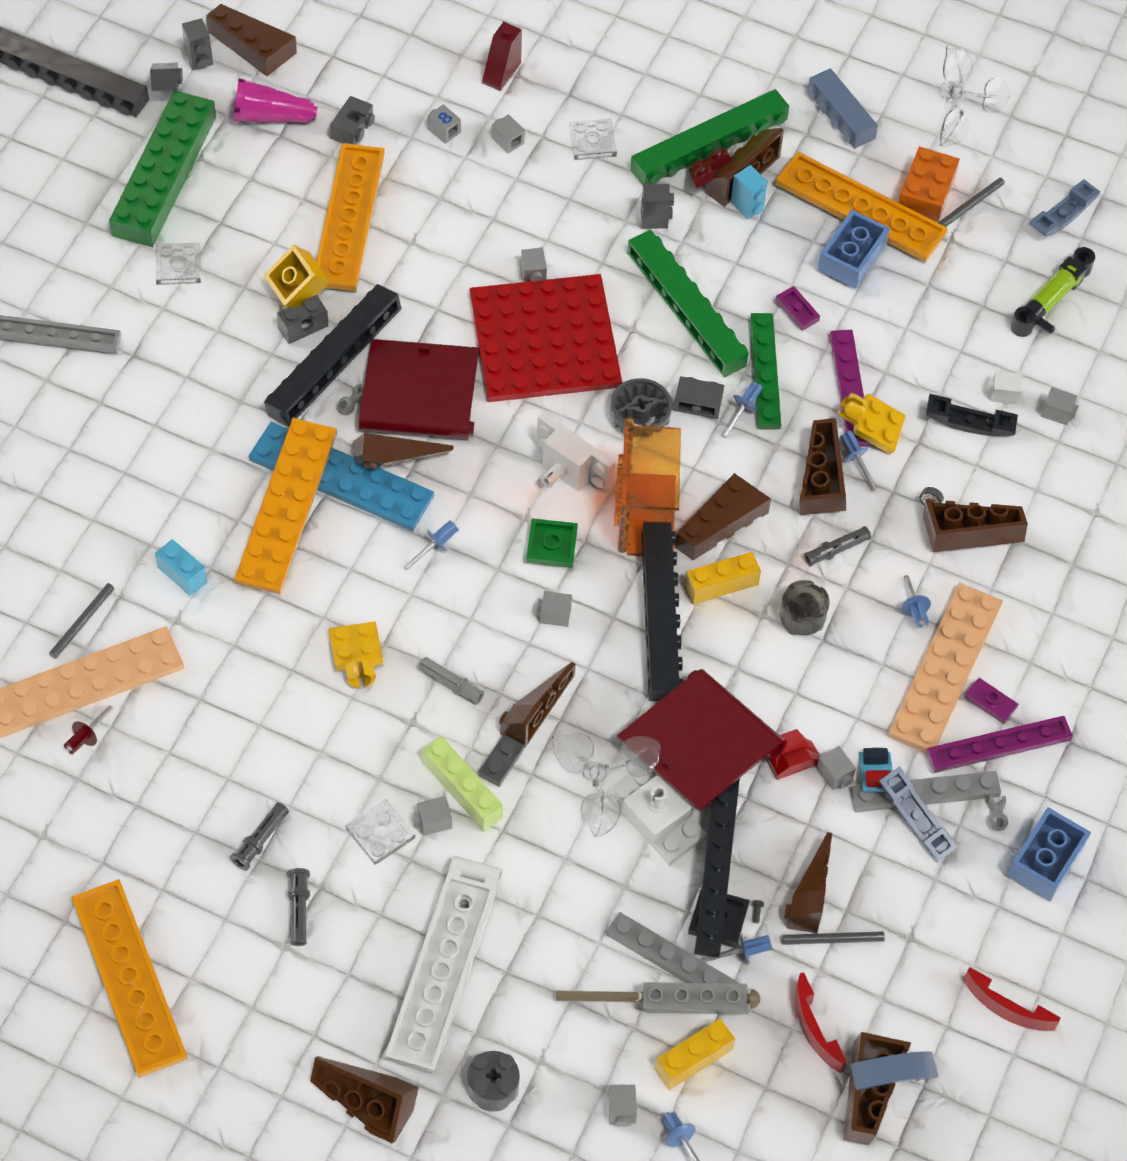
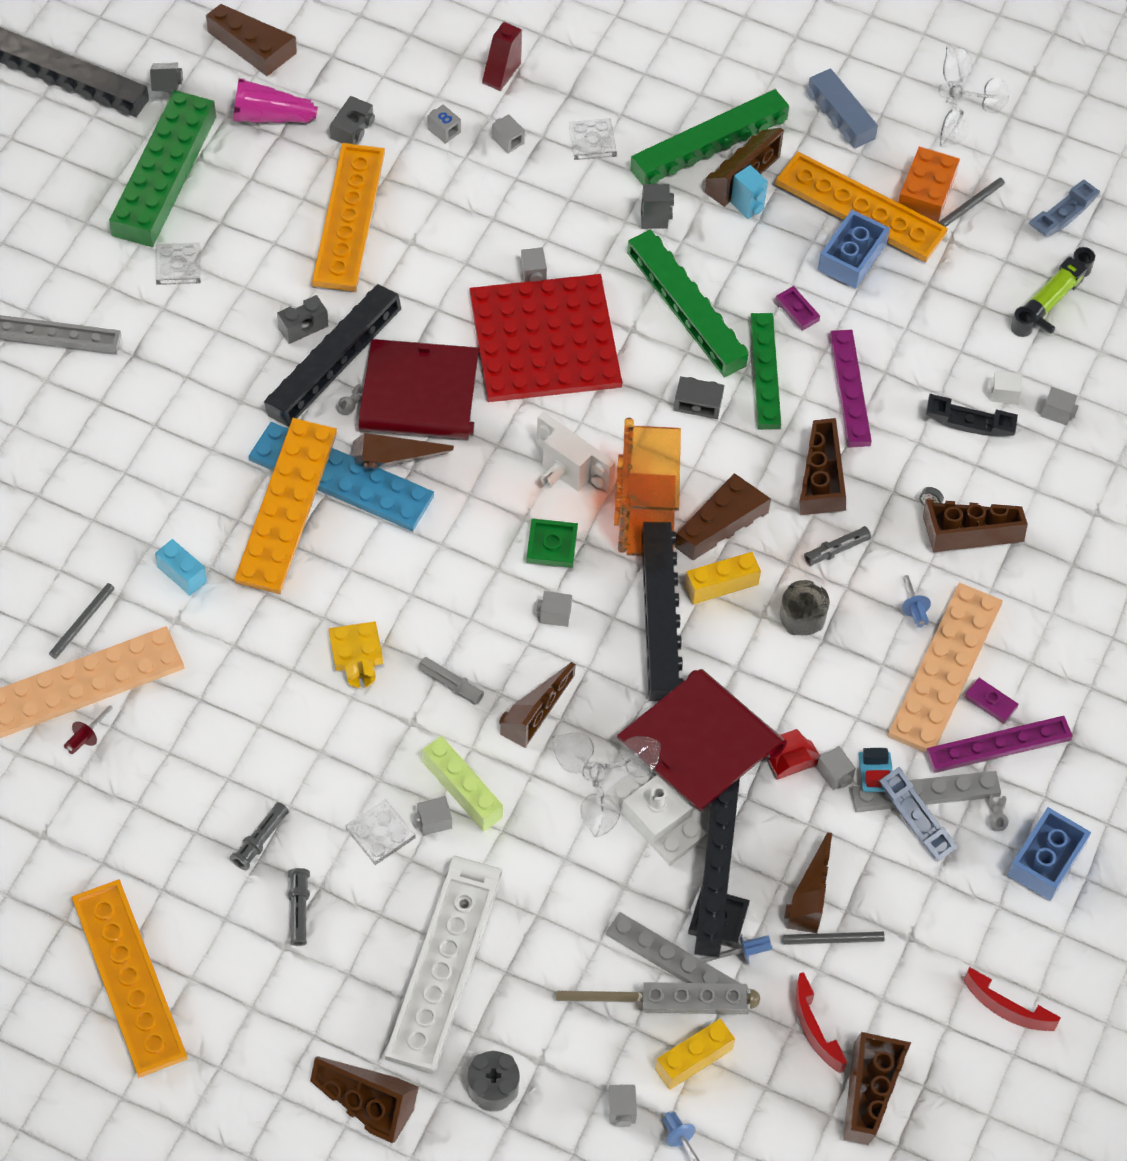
dark grey brick [182,18,213,70] -> none
yellow brick [264,244,330,308] -> none
medium blue piece [404,520,459,570] -> none
dark grey plate [478,734,525,787] -> none
dark grey gear [610,378,672,438] -> none
dark red plate [688,148,733,189] -> none
medium blue piece [722,381,762,438] -> none
dark grey piece [752,900,764,924] -> none
yellow plate [838,393,906,455] -> none
medium blue piece [840,430,877,491] -> none
sand blue slope [850,1051,939,1090] -> none

